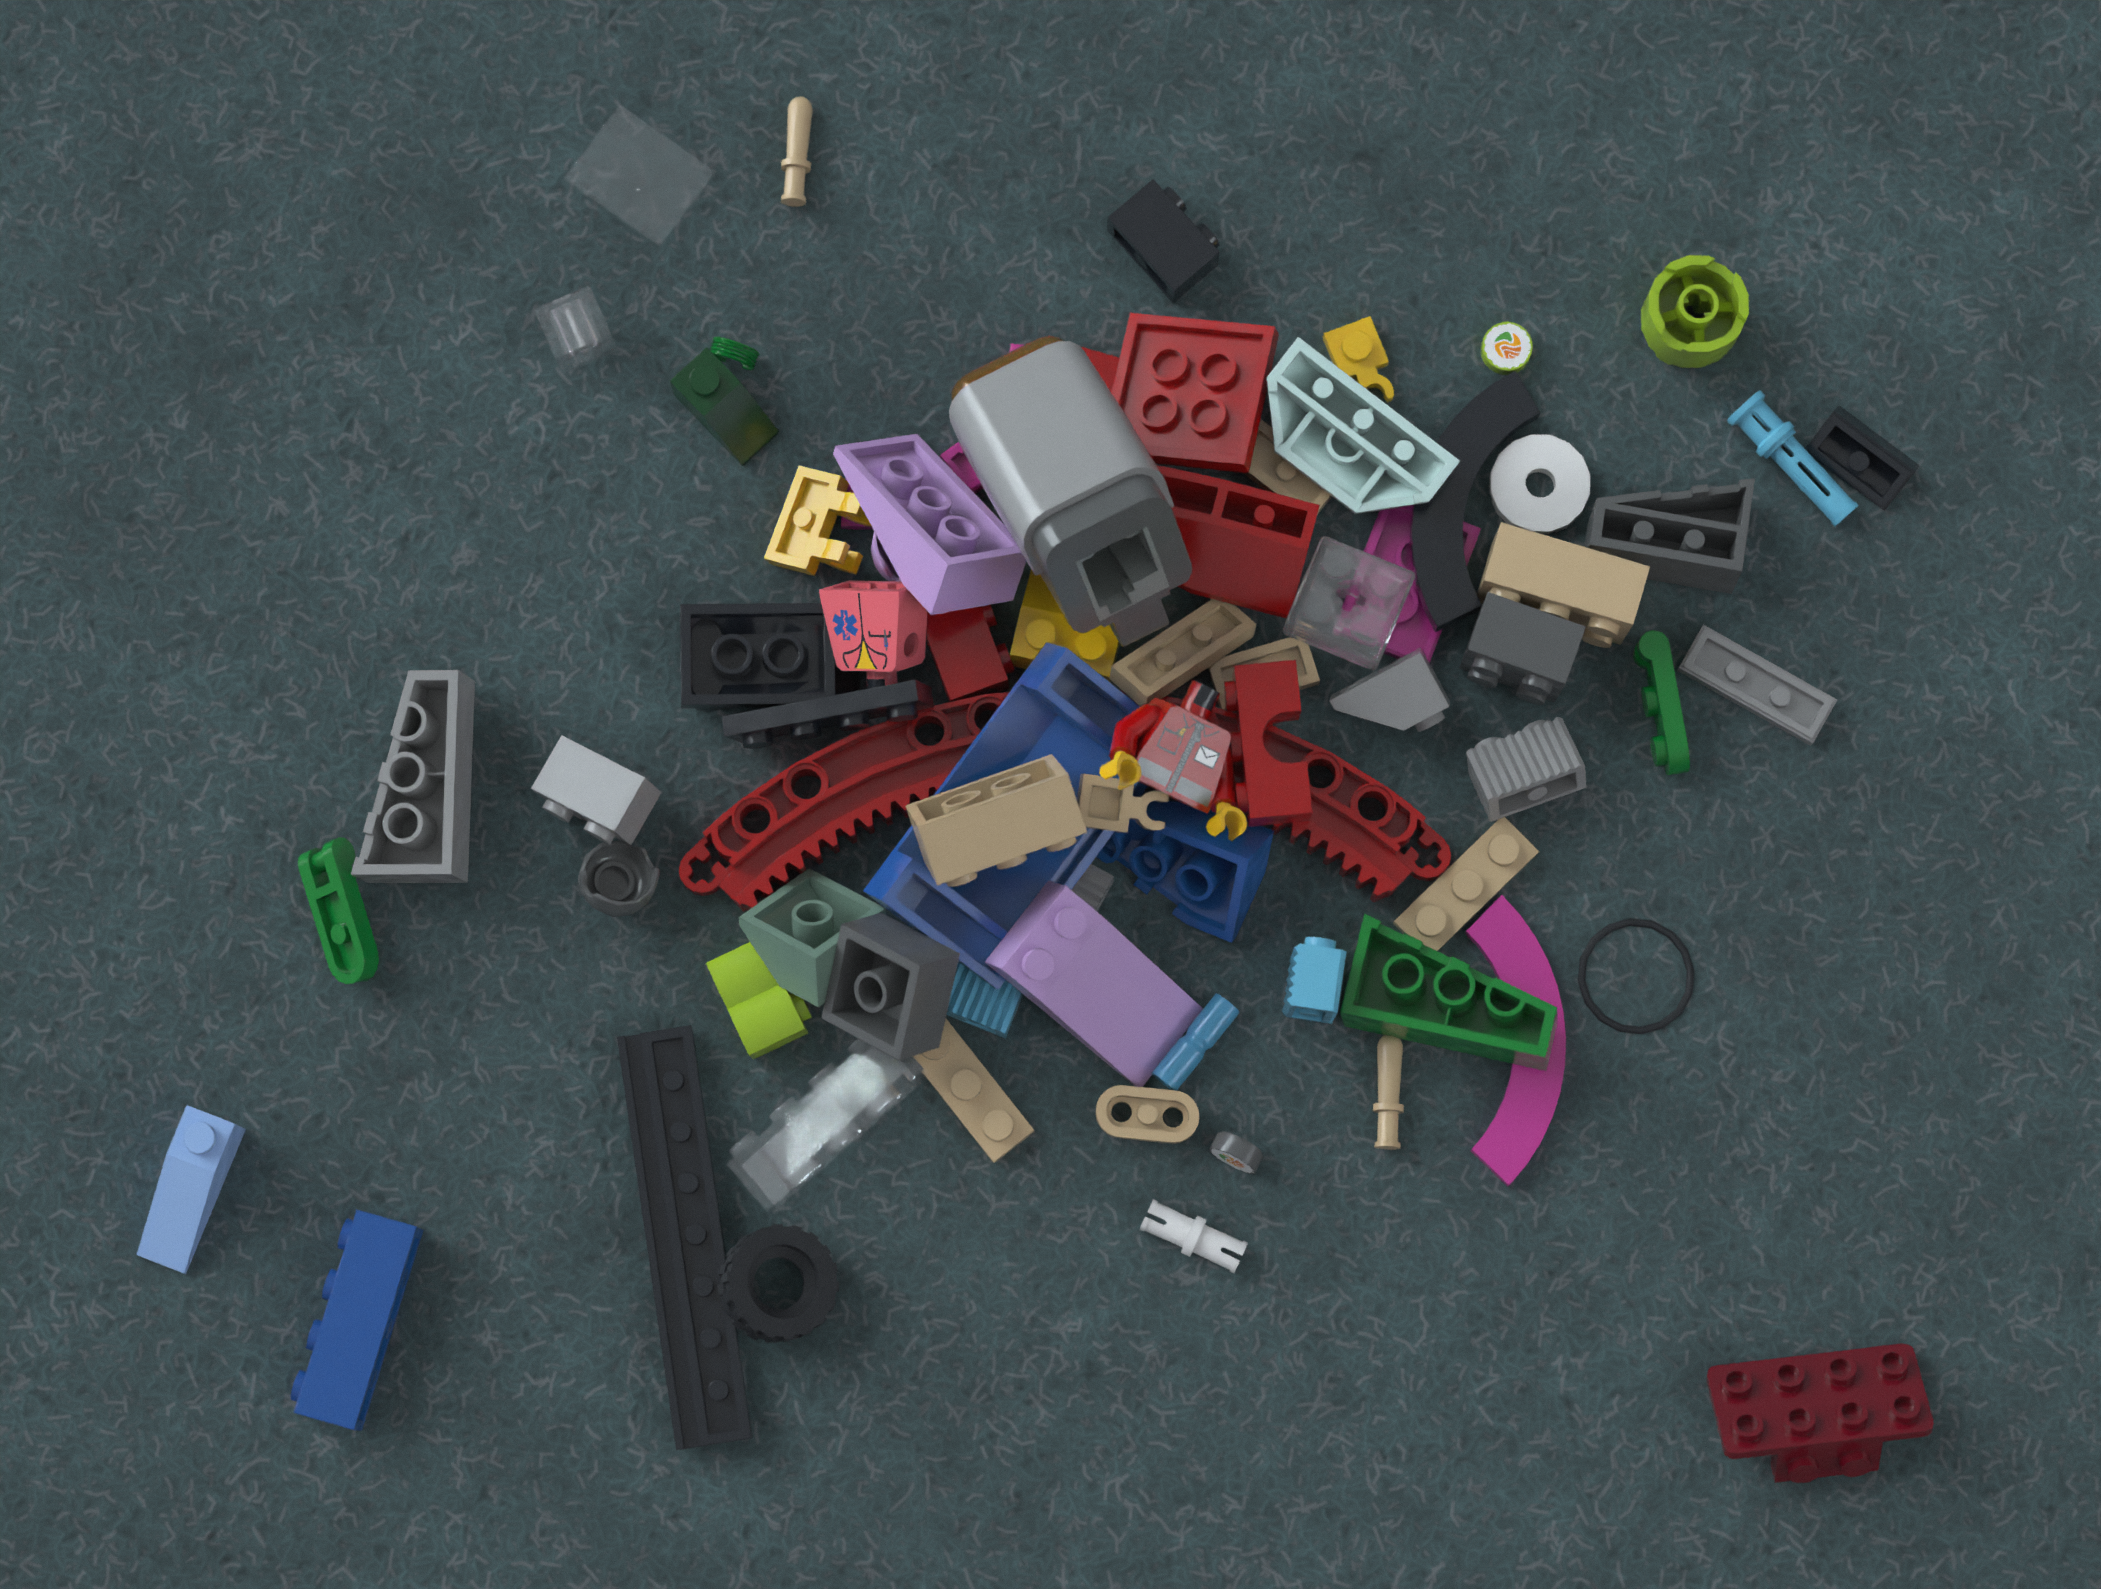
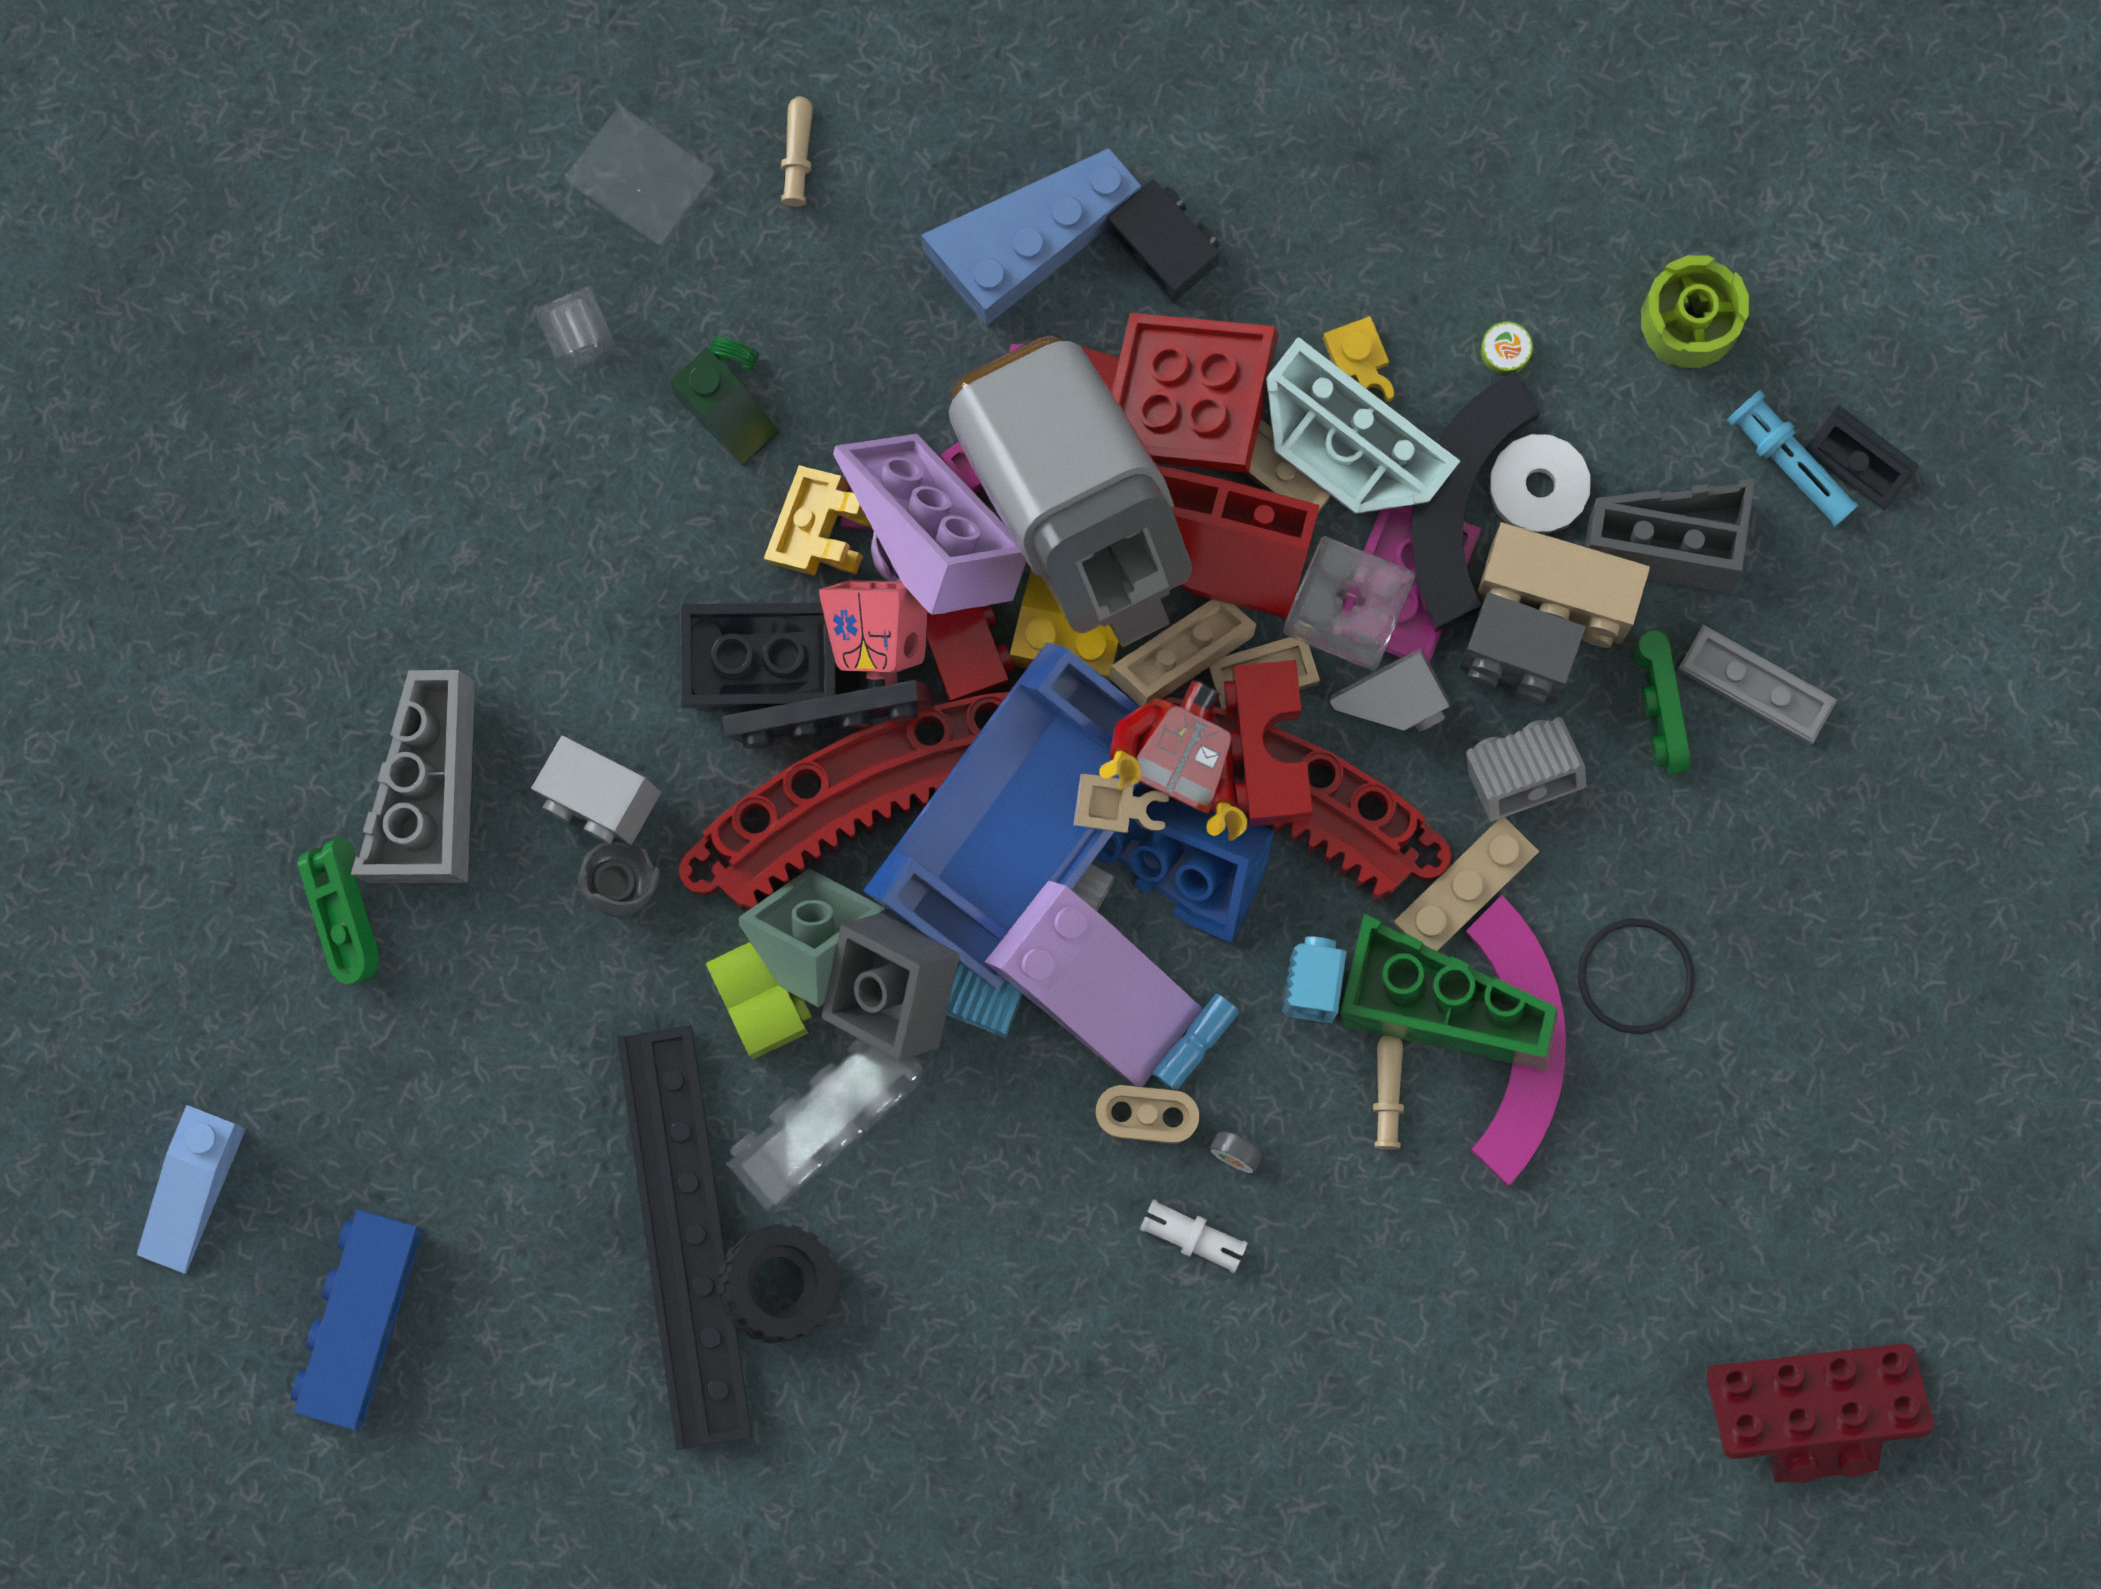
tan brick [905,754,1087,887] -> none
tan plate [910,1019,1034,1163] -> none
none -> medium blue wedge [921,148,1141,326]

